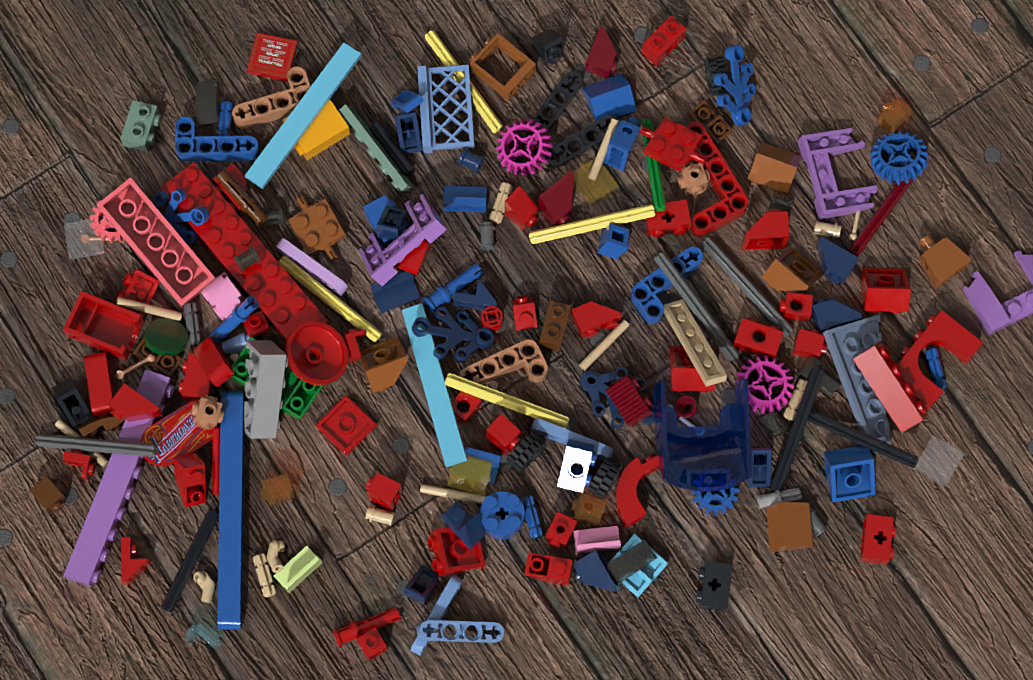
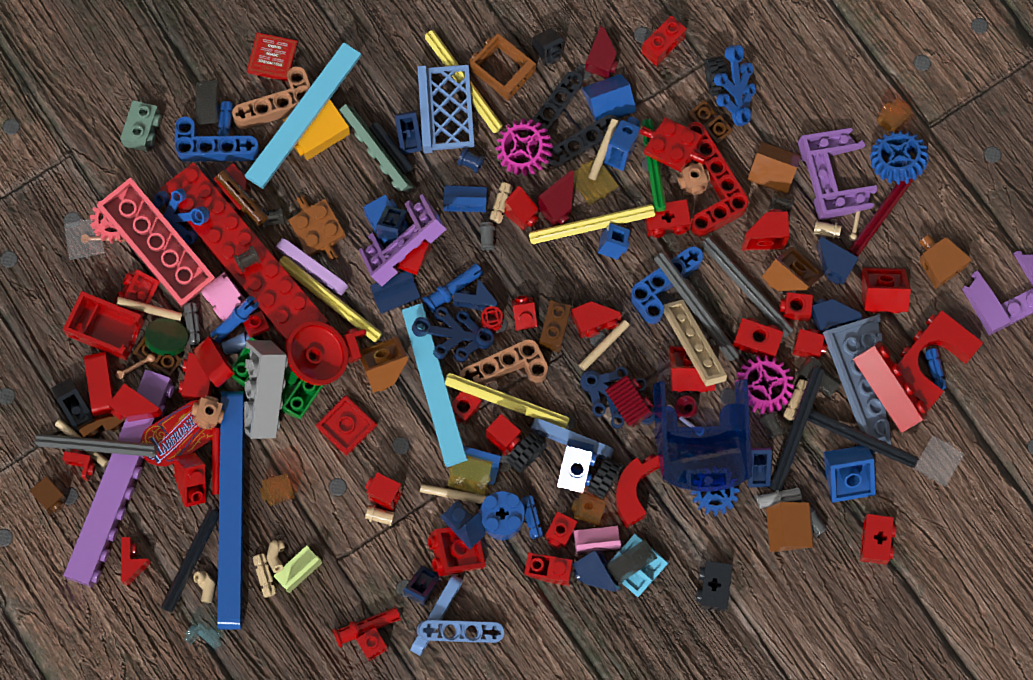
blue tile [390,90,424,113] -> none

